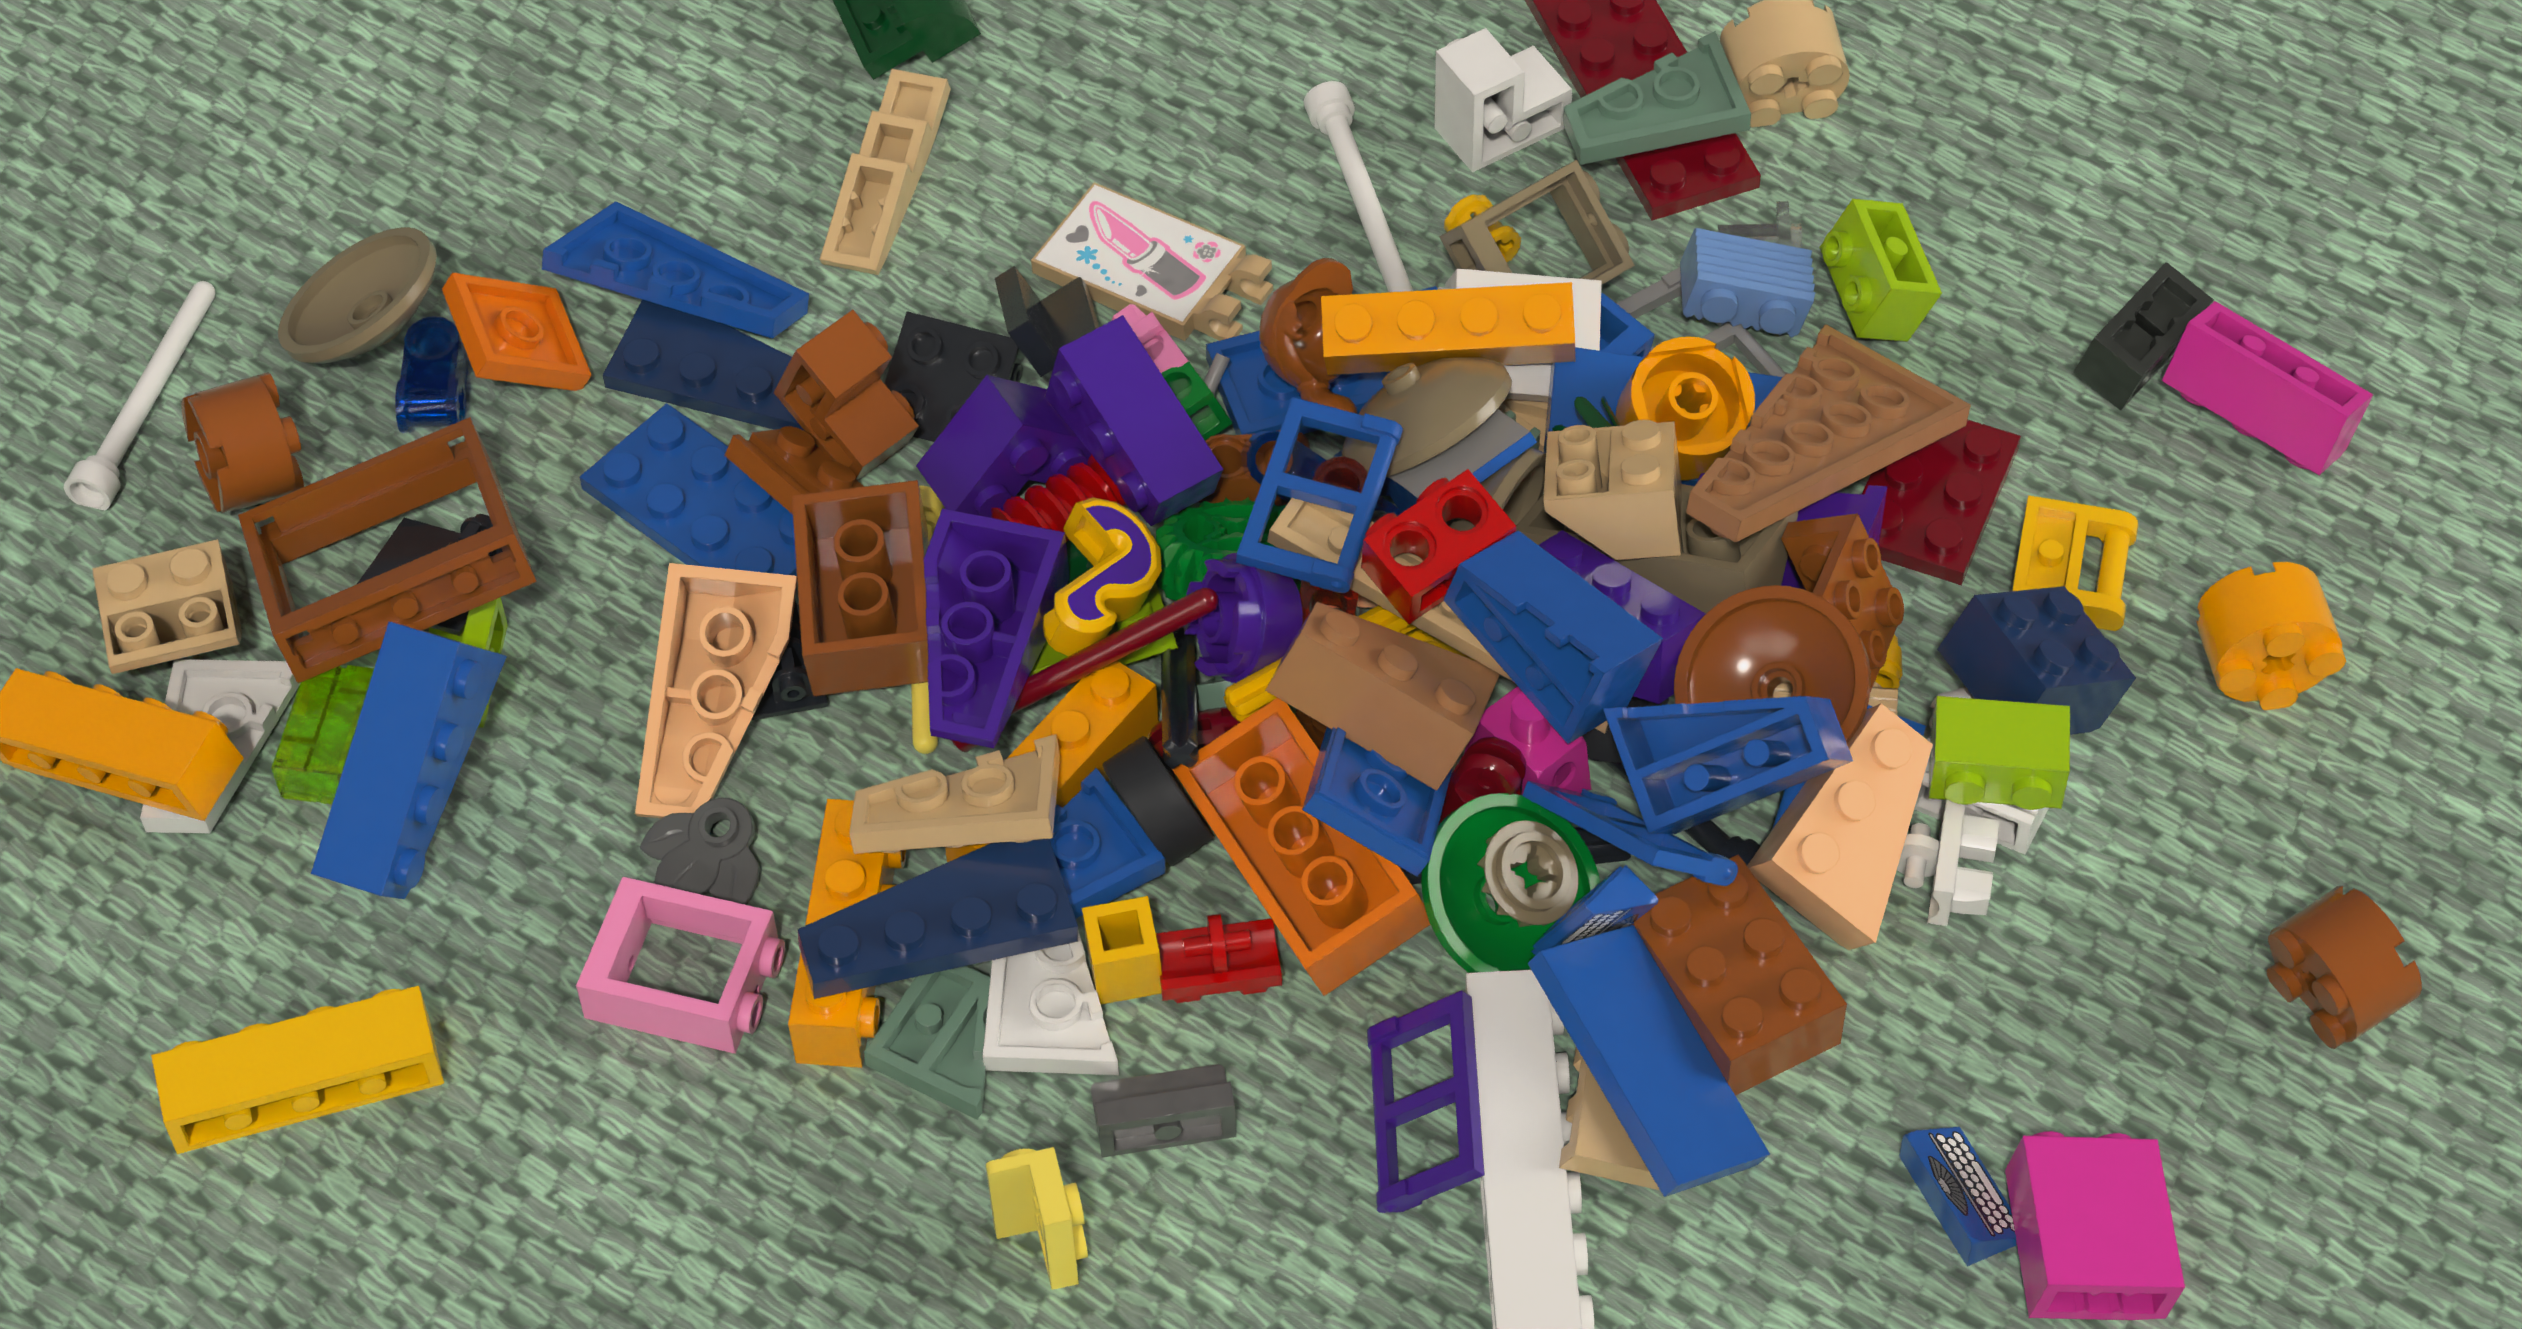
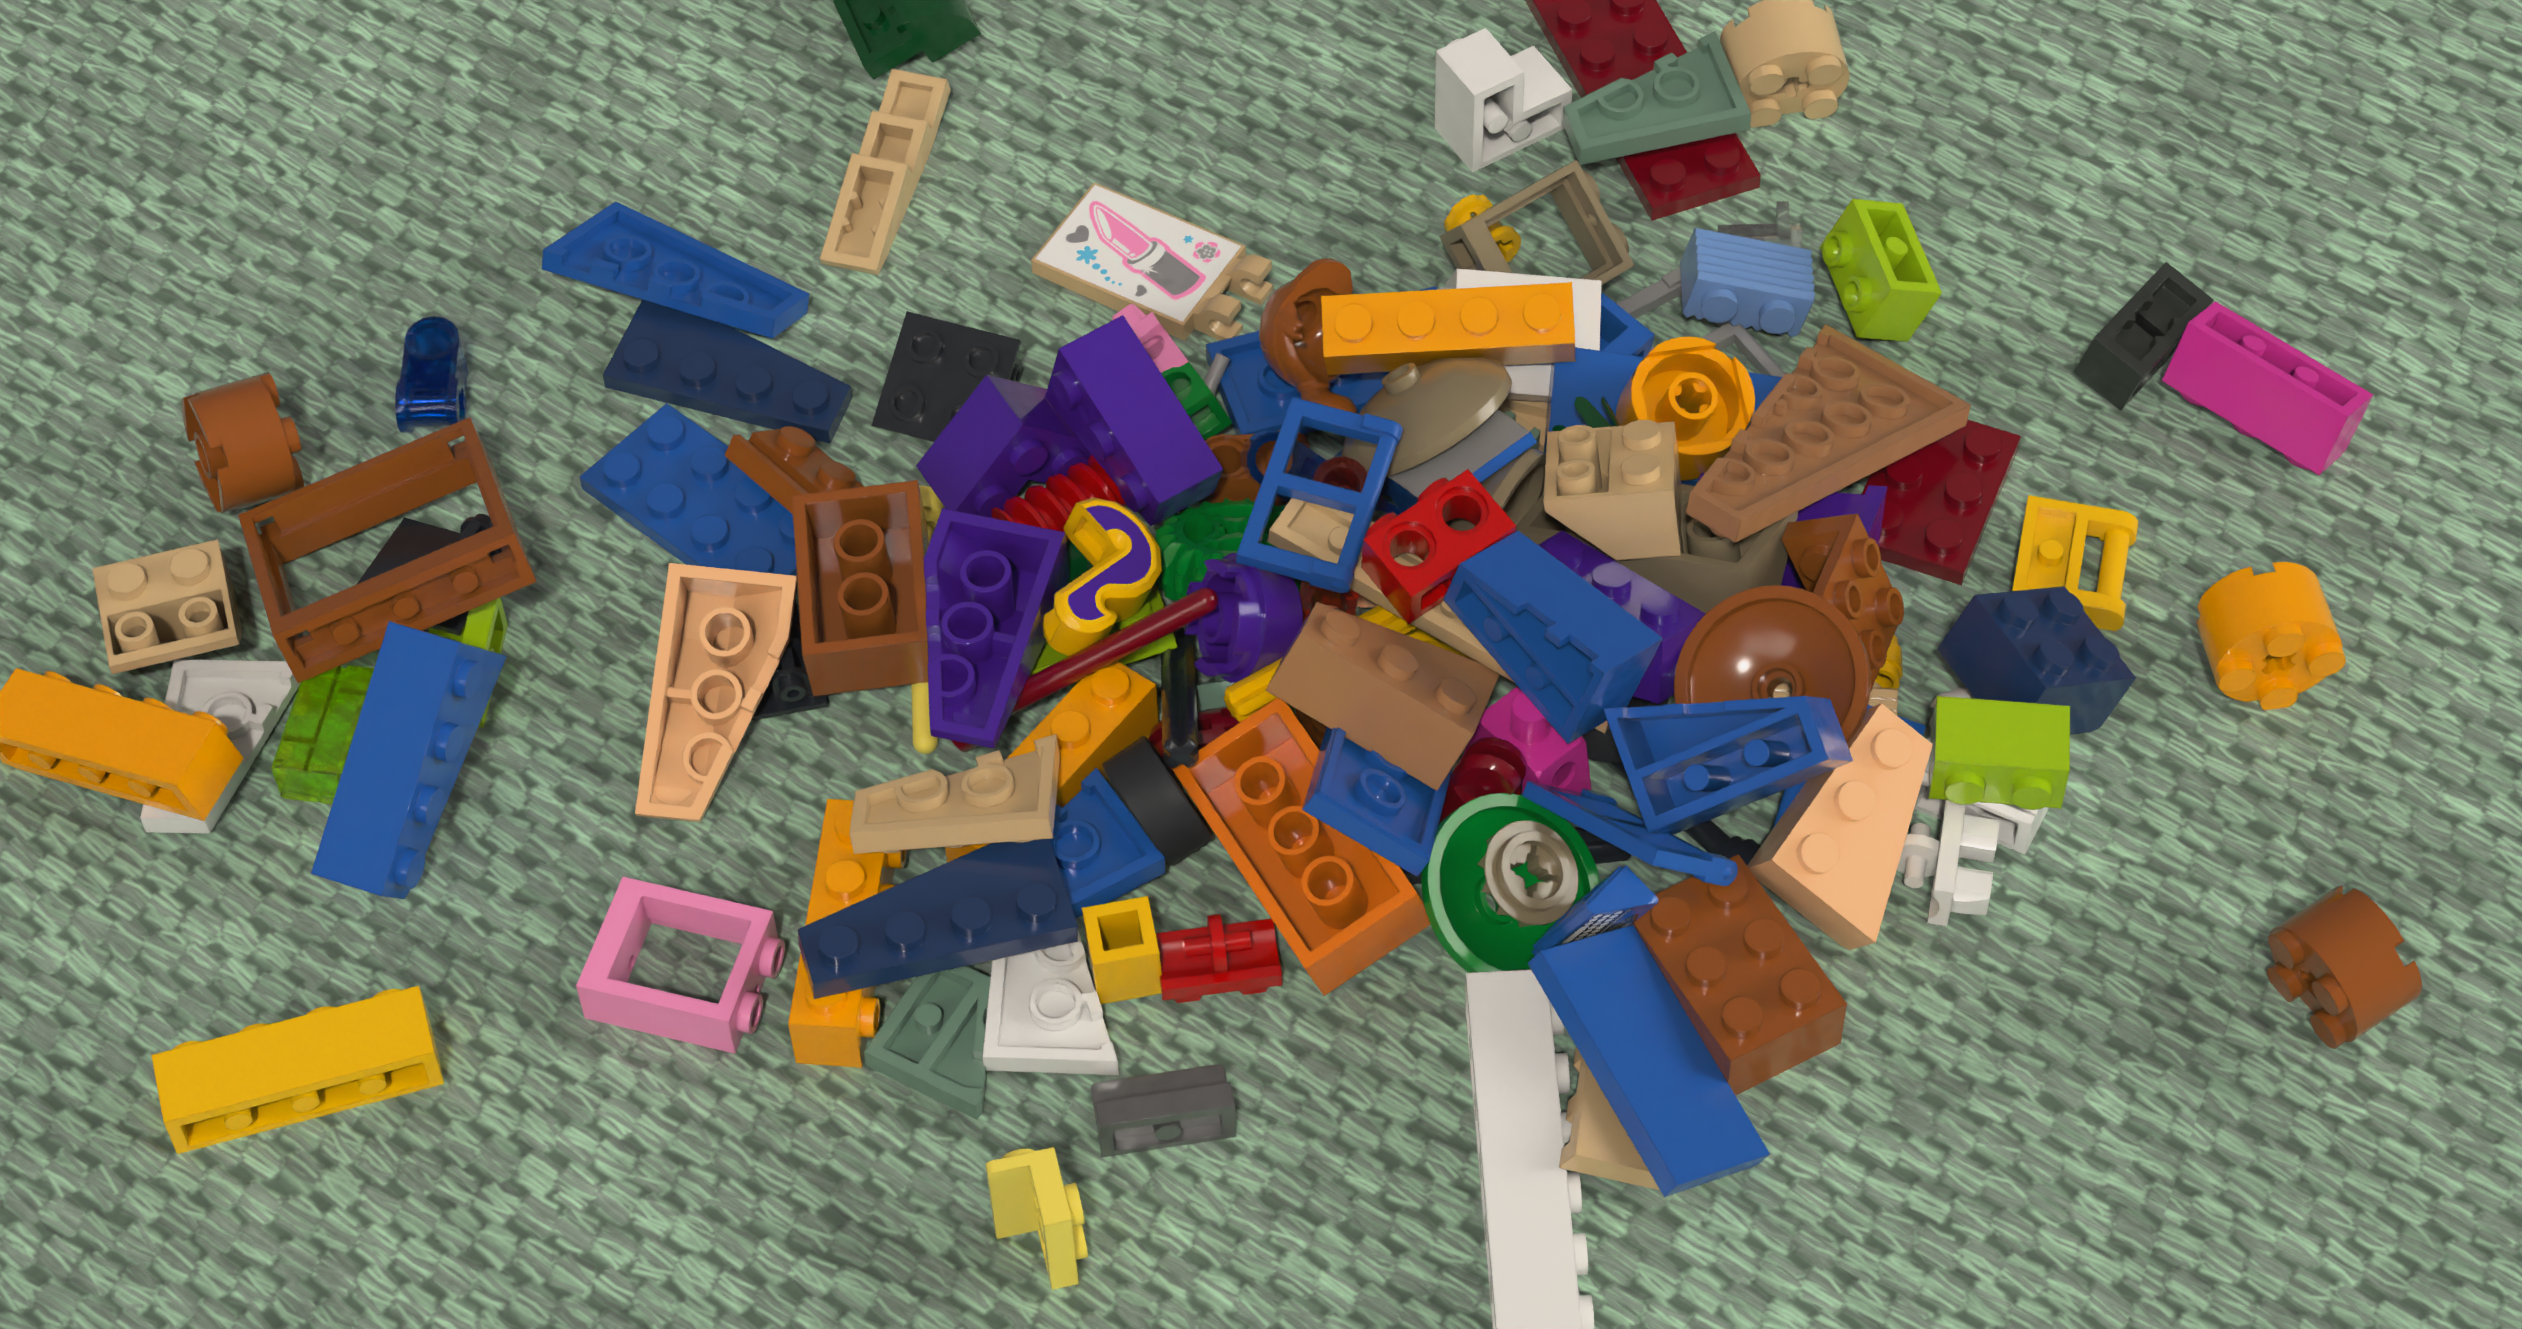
white piece [64,281,215,510] -> none
dark tan dish [278,227,437,363] -> none
orange plate [442,272,592,391] -> none
dark grey plate [640,798,760,905] -> none
dark orange brick [774,310,919,481] -> none
black panel [995,266,1099,377] -> none
white piece [1304,81,1413,292] -> none
dark purple window [1367,990,1485,1213] -> none
slope [1899,1127,2017,1267] -> none
dark pink brick [2005,1131,2185,1320] -> none

